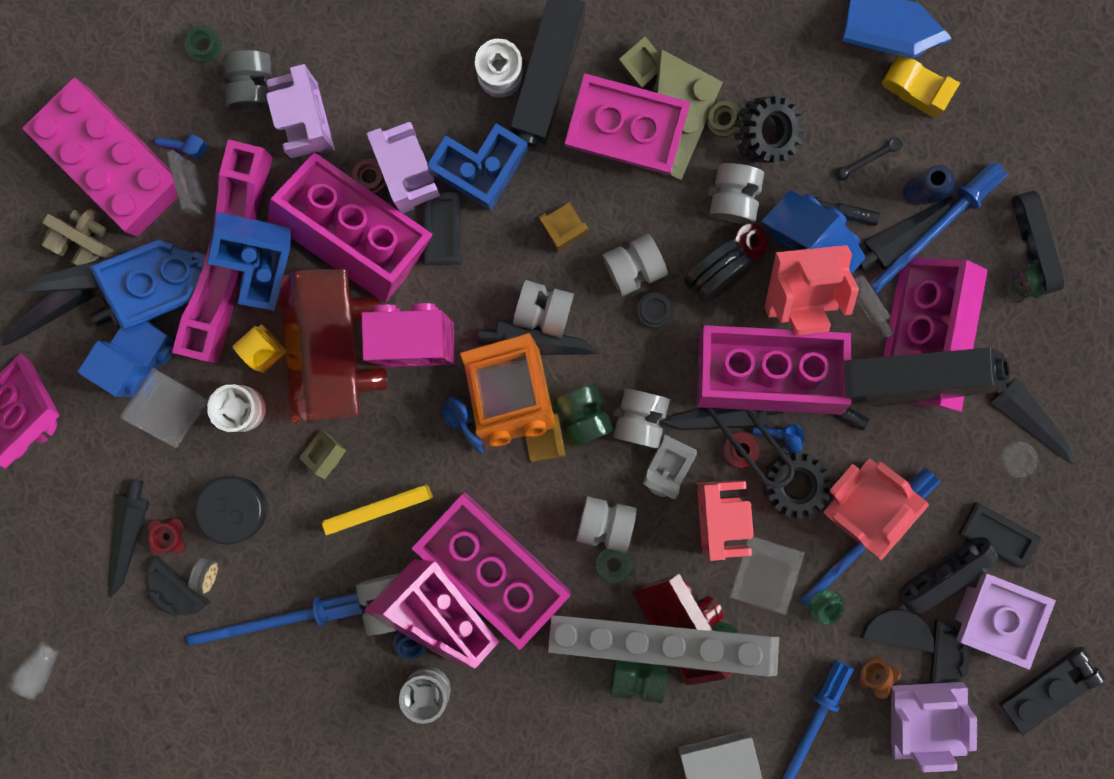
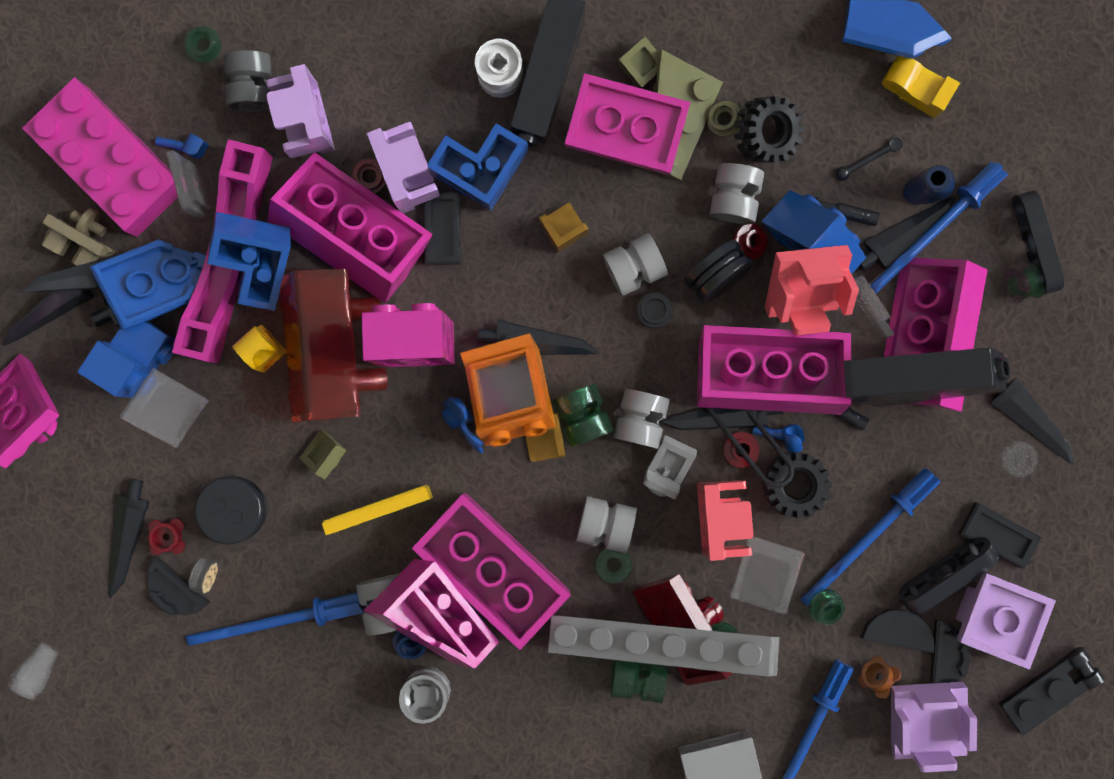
white wheel [207,384,266,432] -> none
light grey wheel [513,280,574,338] -> none
coral panel [823,458,929,561] -> none

